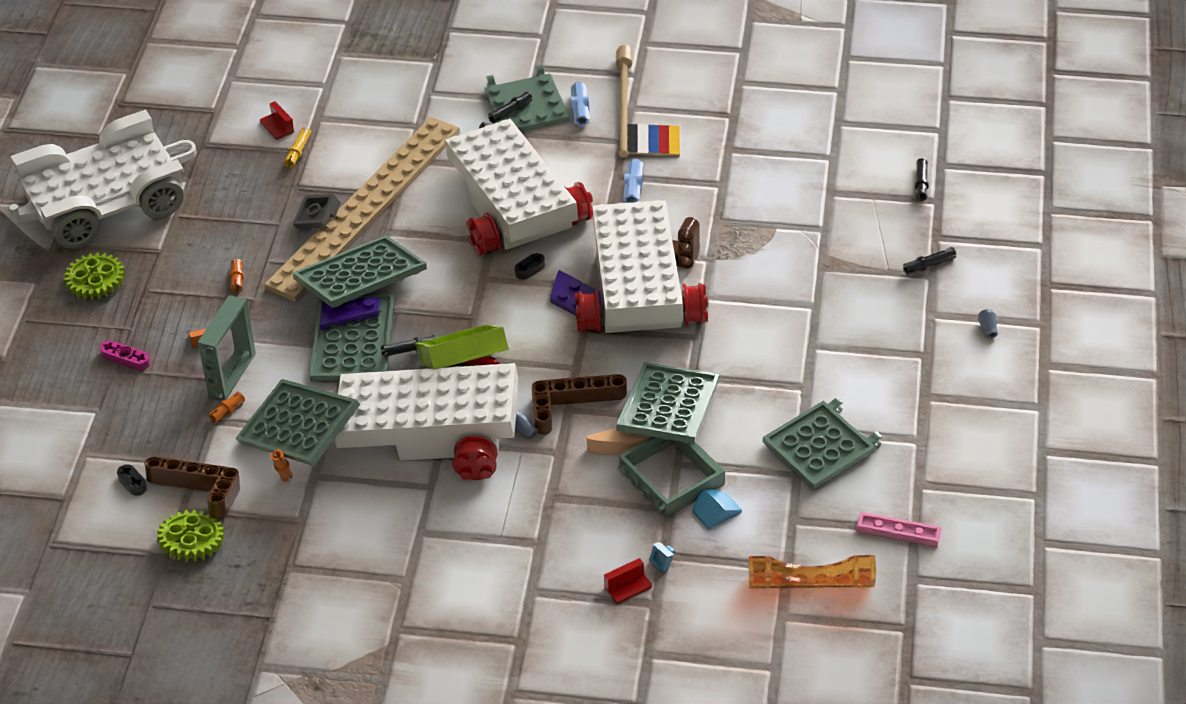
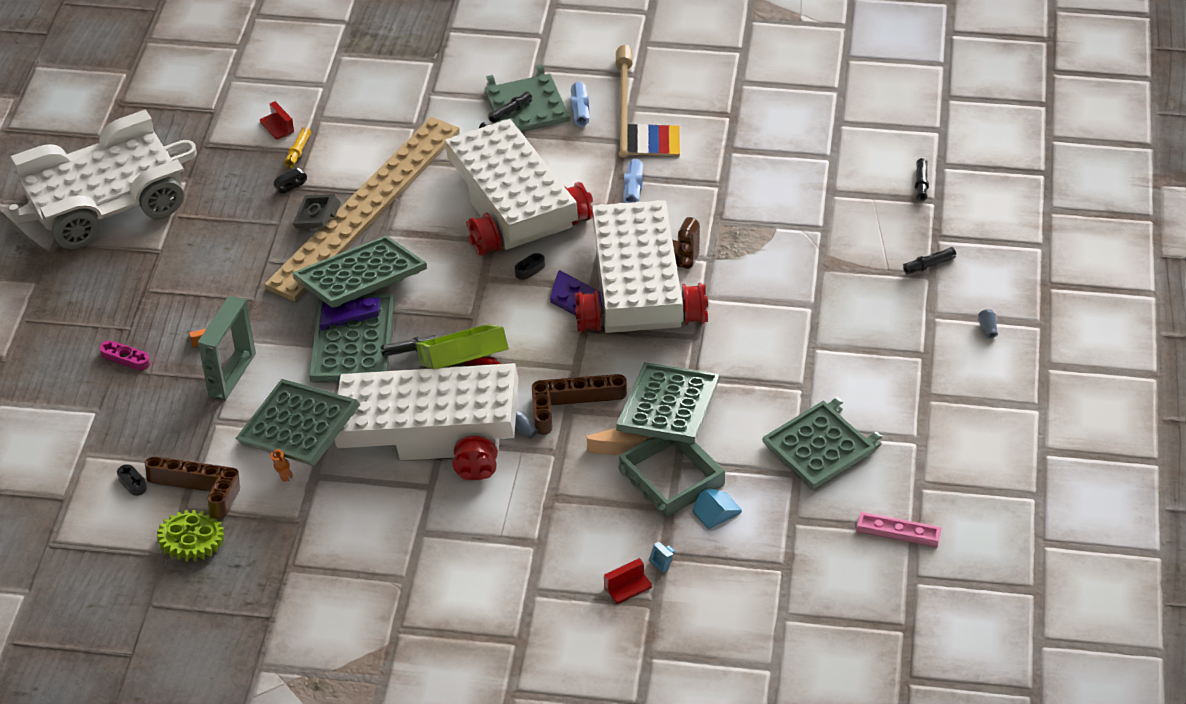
lime gear [64,252,125,300] -> none
orange pin [208,391,245,424] -> none
orange pin [229,259,244,293] -> none
clear orange arch [748,555,876,588] -> none
none -> black beam [274,168,307,193]

